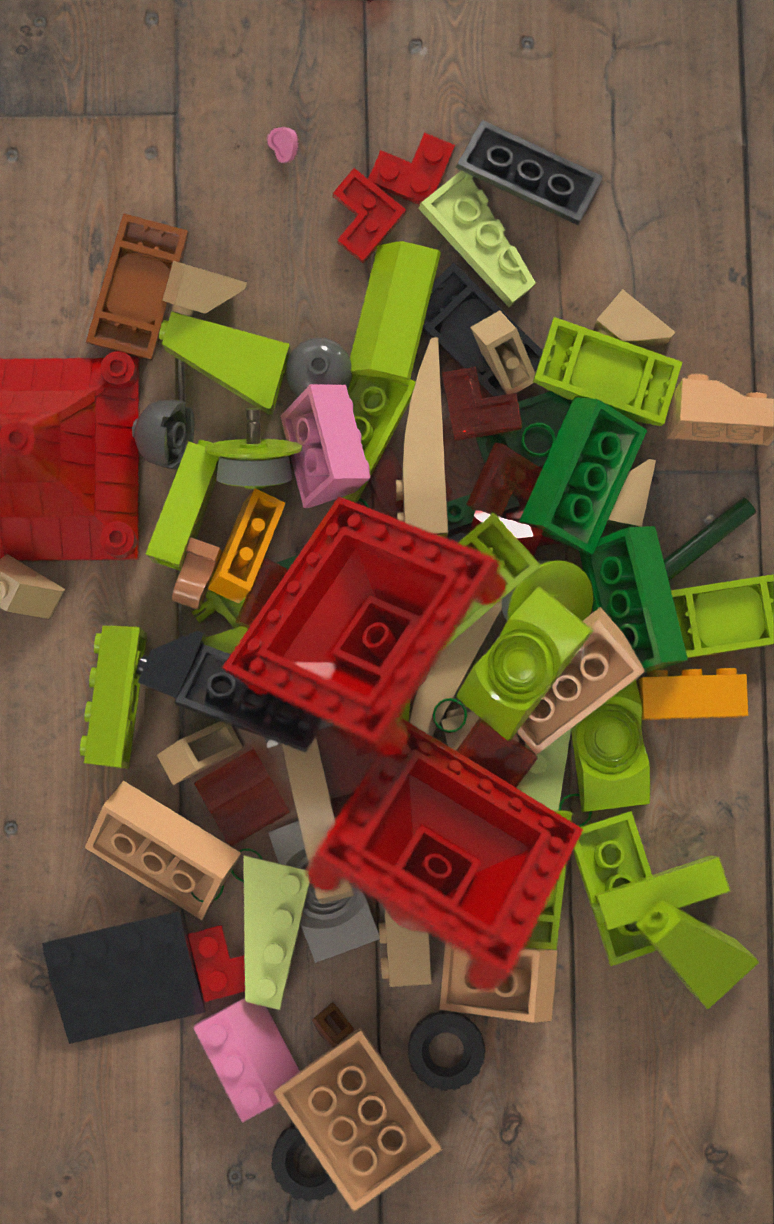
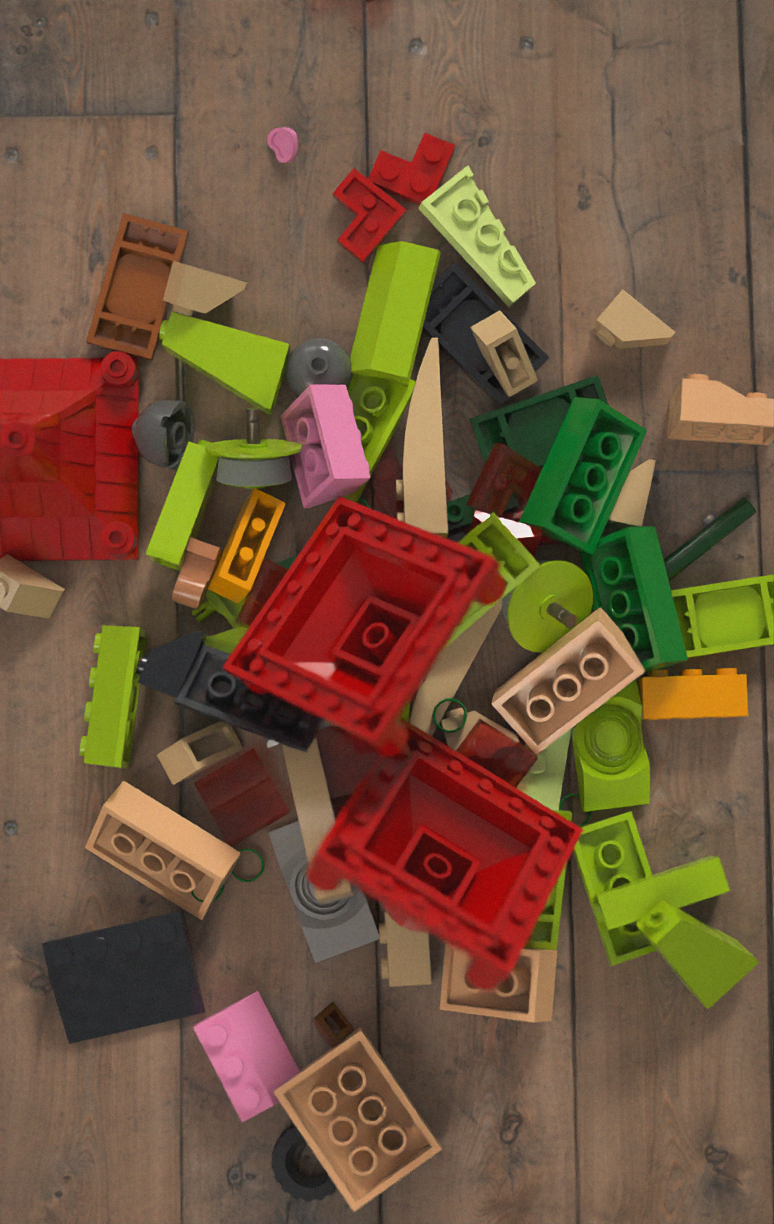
red plate [188,925,245,1002] -> none
yellowish green wing [244,855,310,1010] -> none
black tyre [408,1010,485,1091] -> none
clear red plate [442,367,522,441] -> none
black slope [456,120,603,225] -> none
lime slope [456,587,594,741] -> none
green axle [521,423,556,458] -> none
lime slope [533,317,683,426] -> none

